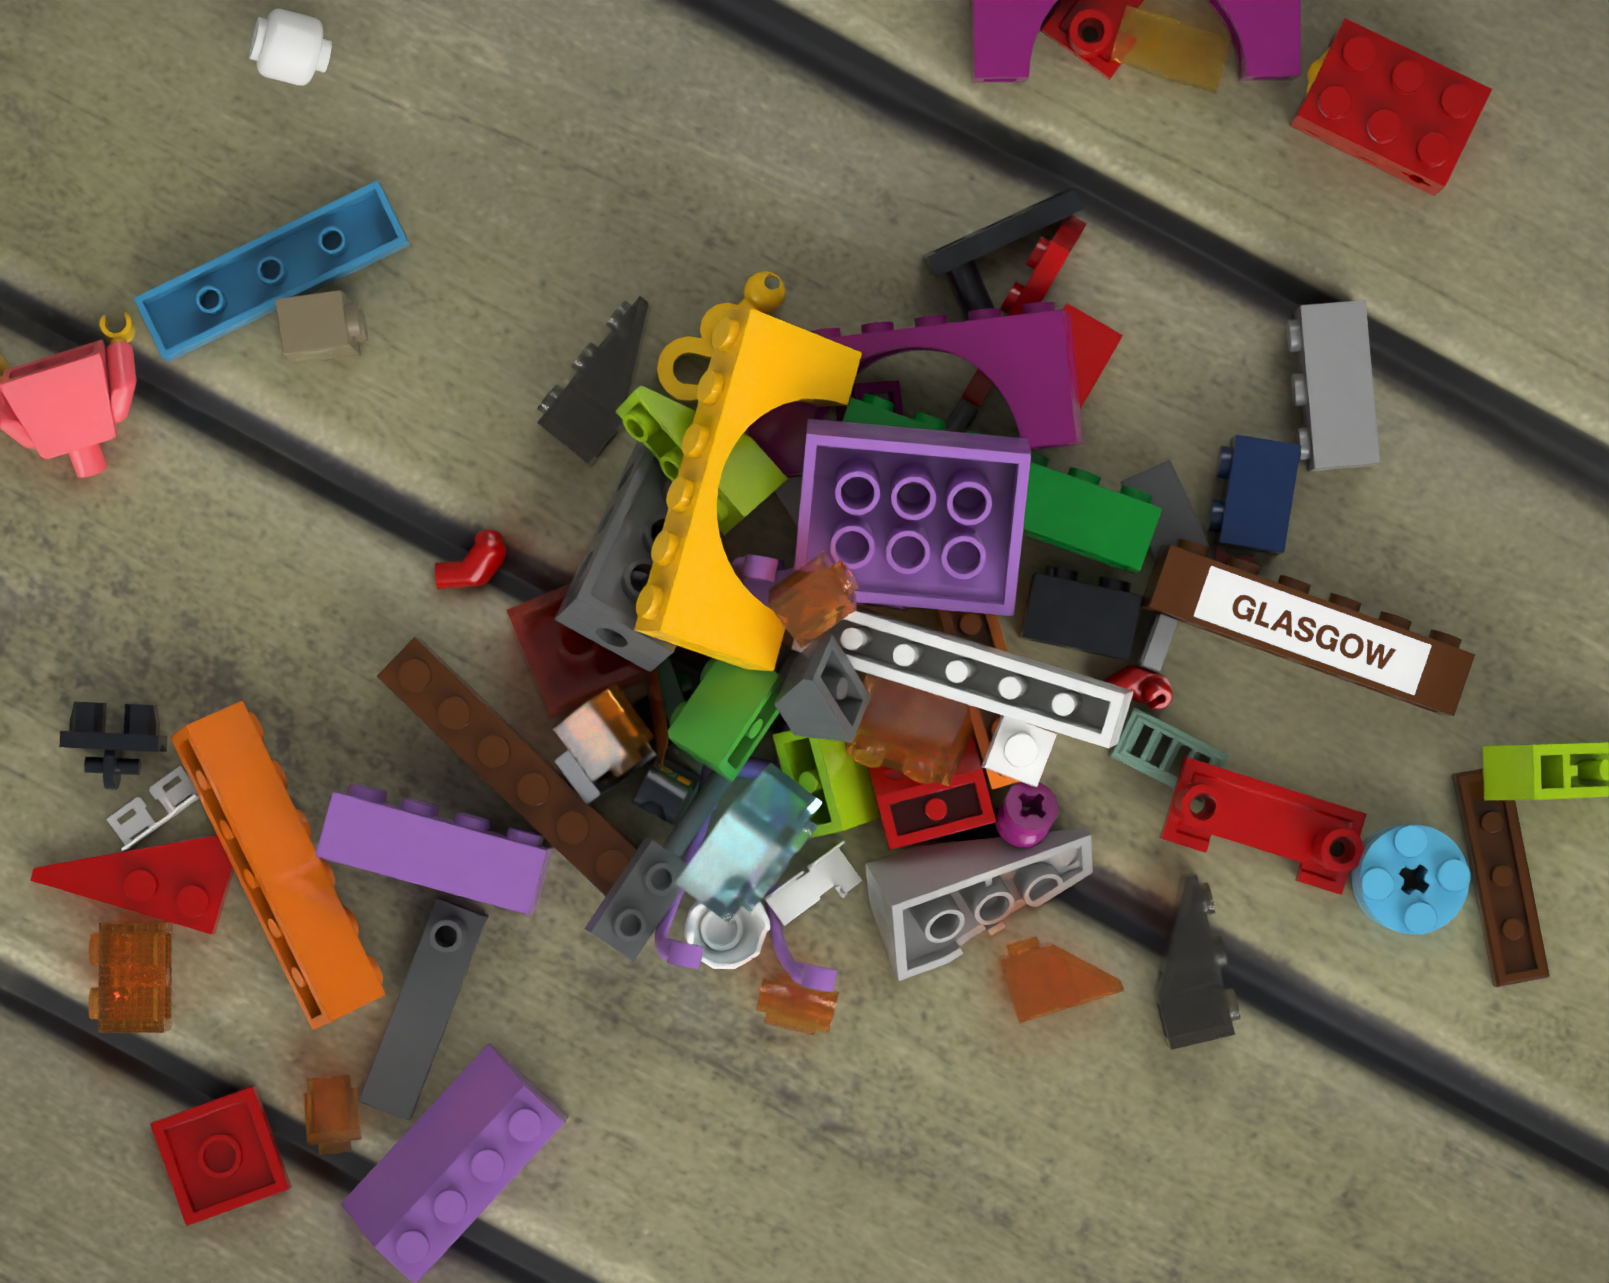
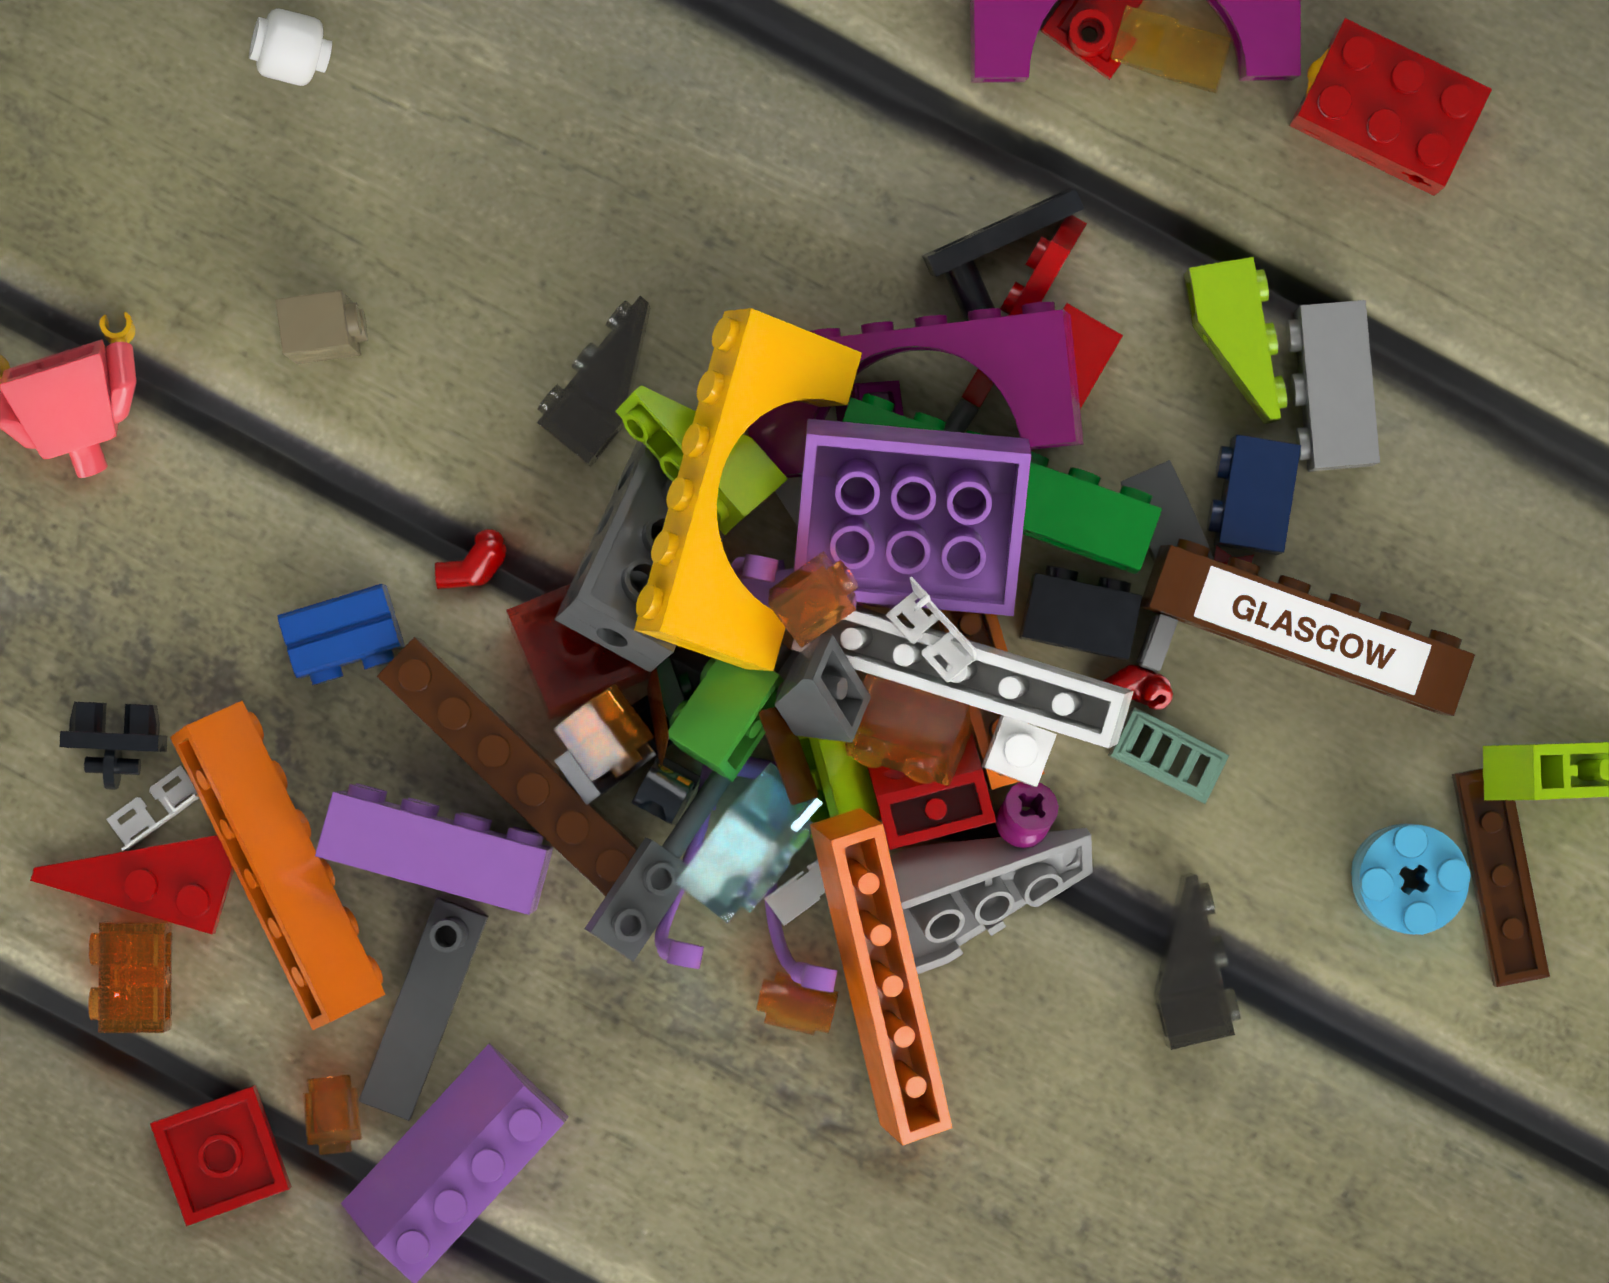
dark azure piece [133,180,411,362] -> none
yellow piece [657,270,786,403] -> none
white hair [684,886,770,969] -> none
clear orange slope [997,935,1124,1023] -> none
red brick [1160,757,1367,895] -> none
none -> blue brick [277,584,405,685]
none -> reddish brown sticker [759,707,819,805]
none -> orange brick [809,808,953,1146]
none -> white piece [886,576,977,683]
none -> lime slope [1184,257,1287,424]

